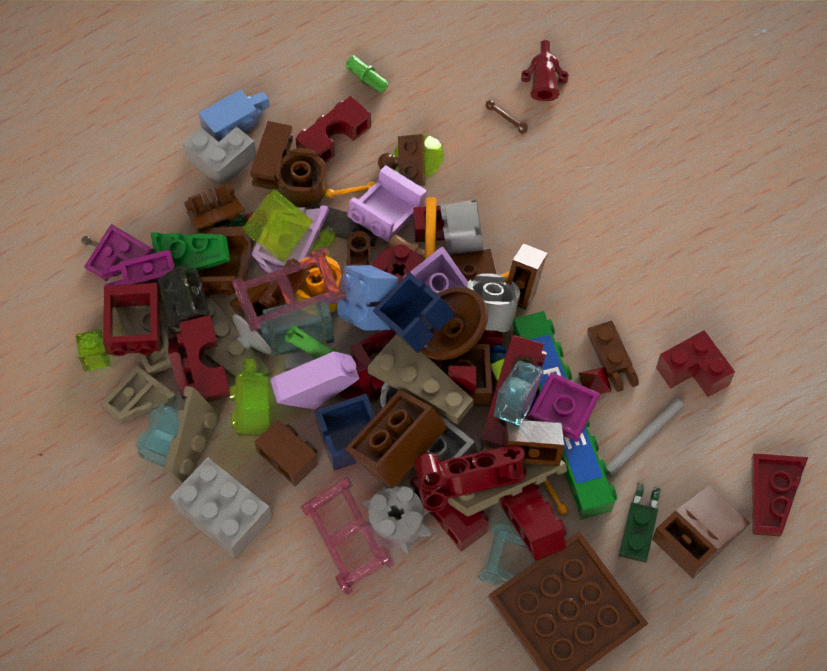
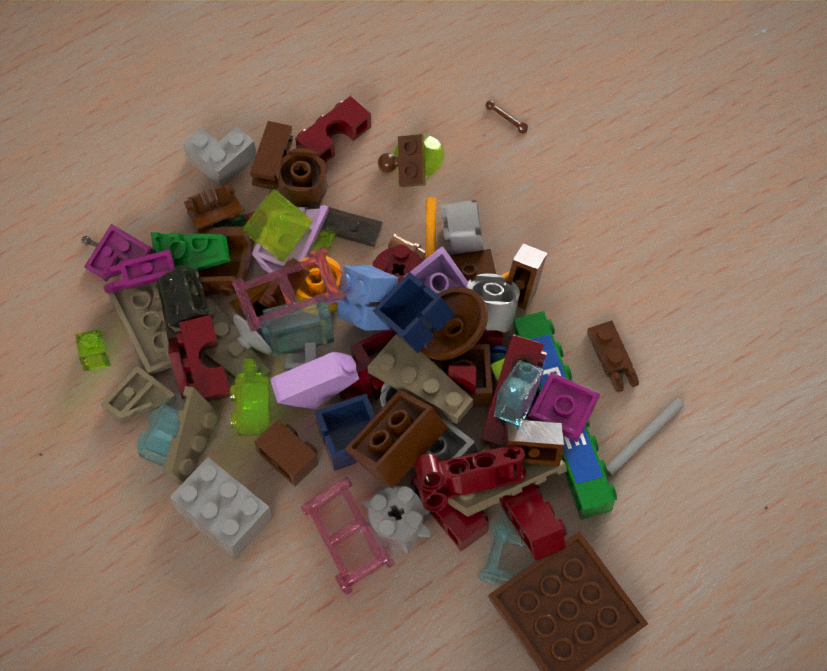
dark red window [103,283,161,356] -> none
medium blue hinge [199,89,270,142] -> none
bright green pin [285,326,340,359] -> none
light orange hinge [325,181,376,199] -> none
bright green axle [345,55,389,93] -> none
reddish brown piece [346,231,373,266] -> none
lavender panel [347,166,427,242] -> none
dark red panel [413,206,445,242] -> none
dark red piece [521,40,569,101] -> none
light orange hinge [543,477,568,515] -> none
dark red slope [578,367,612,394] -> none
dark green hinge [619,483,661,563] -> none
reddish brown slope [652,485,750,578] -> none
dark red brick [656,330,735,397] -> none
dark red wing [751,453,808,537] -> none

